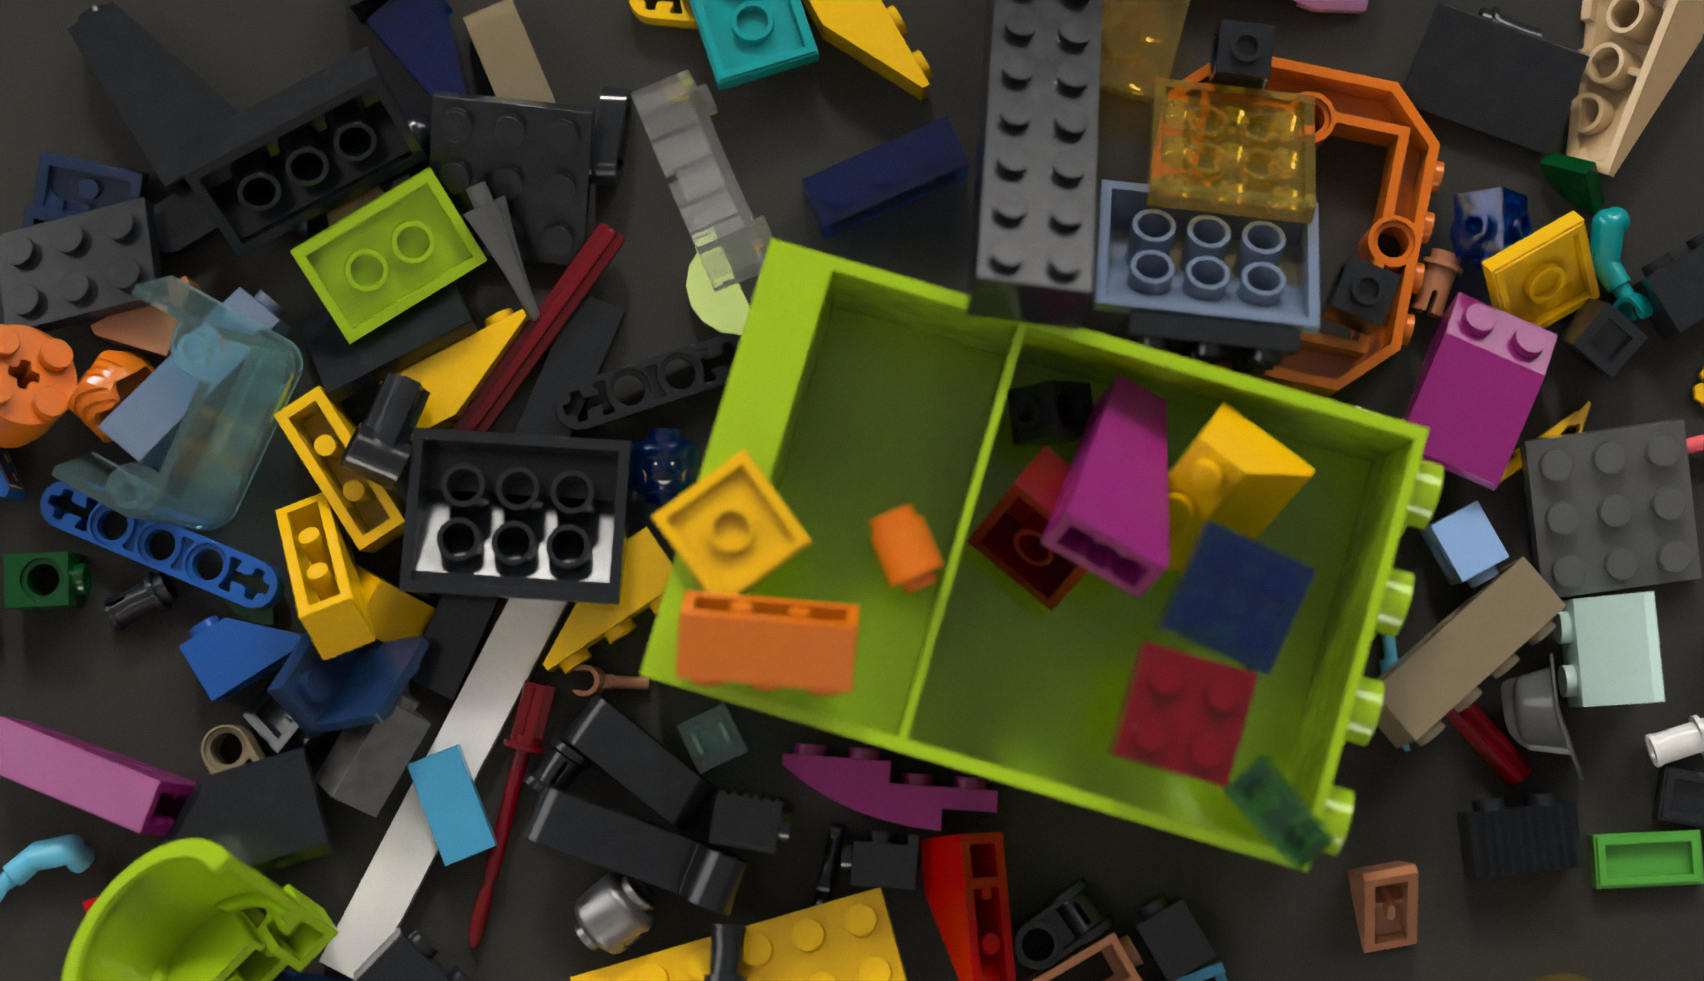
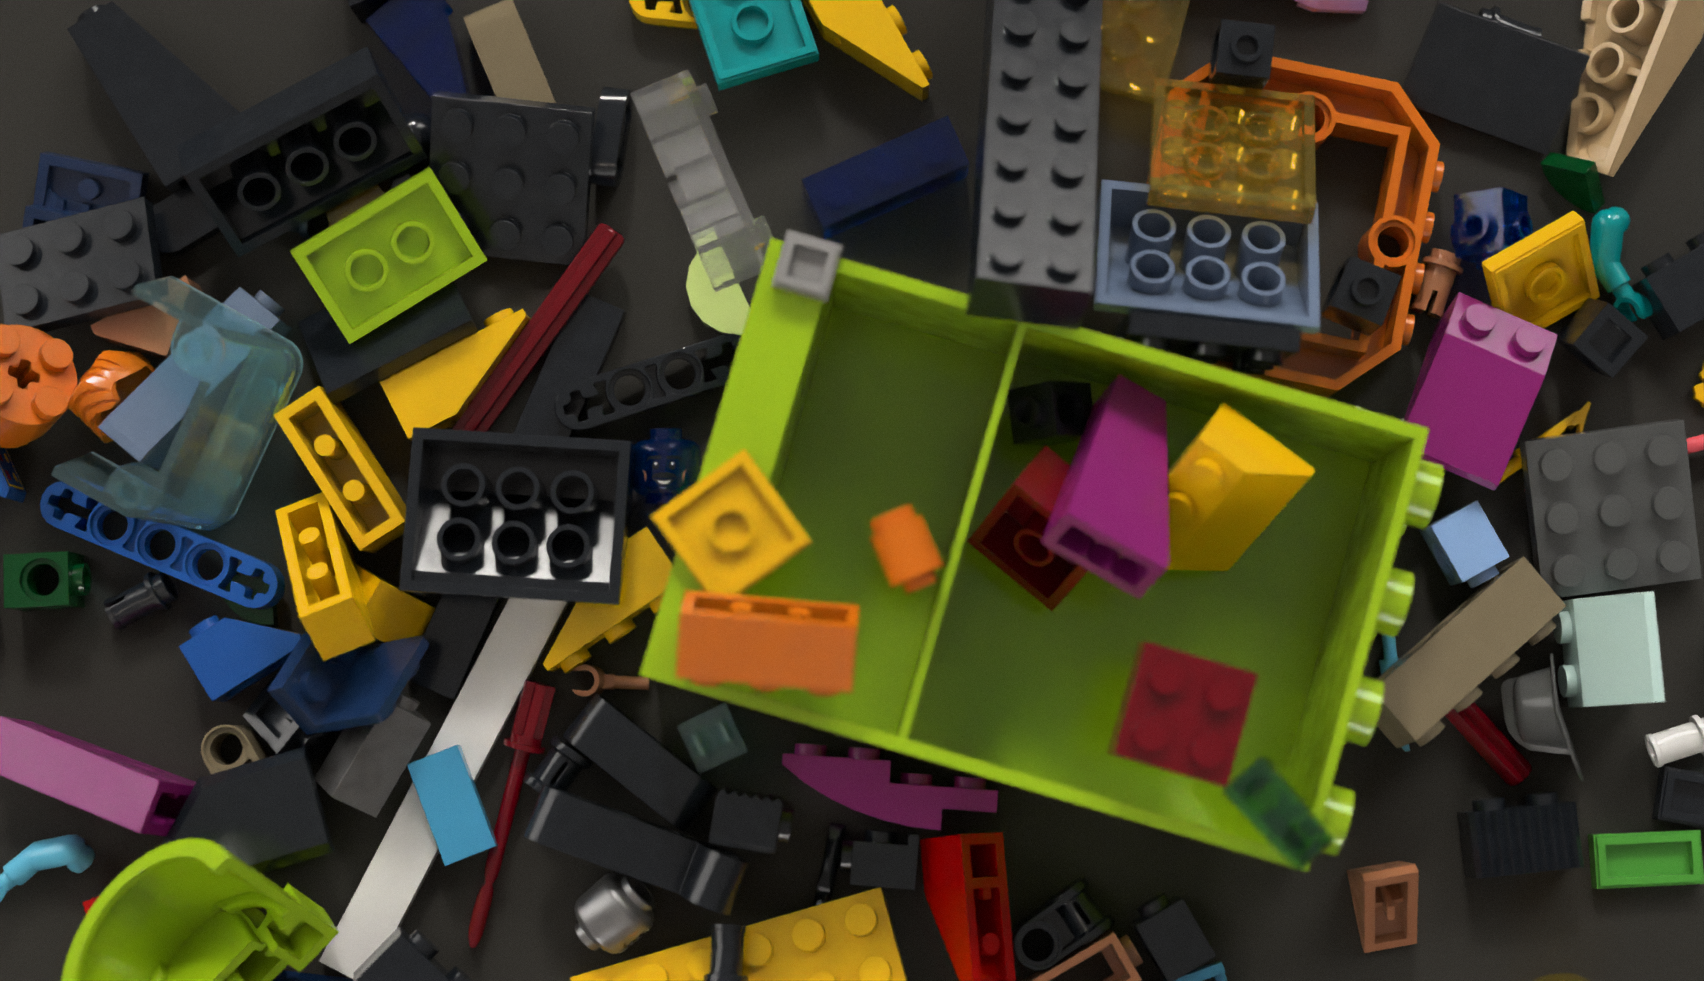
black piece [339,373,430,490] -> none
dark grey piece [463,181,540,321] -> none
clear blue brick [1154,521,1317,678] -> none
none -> light grey tile [772,230,843,303]

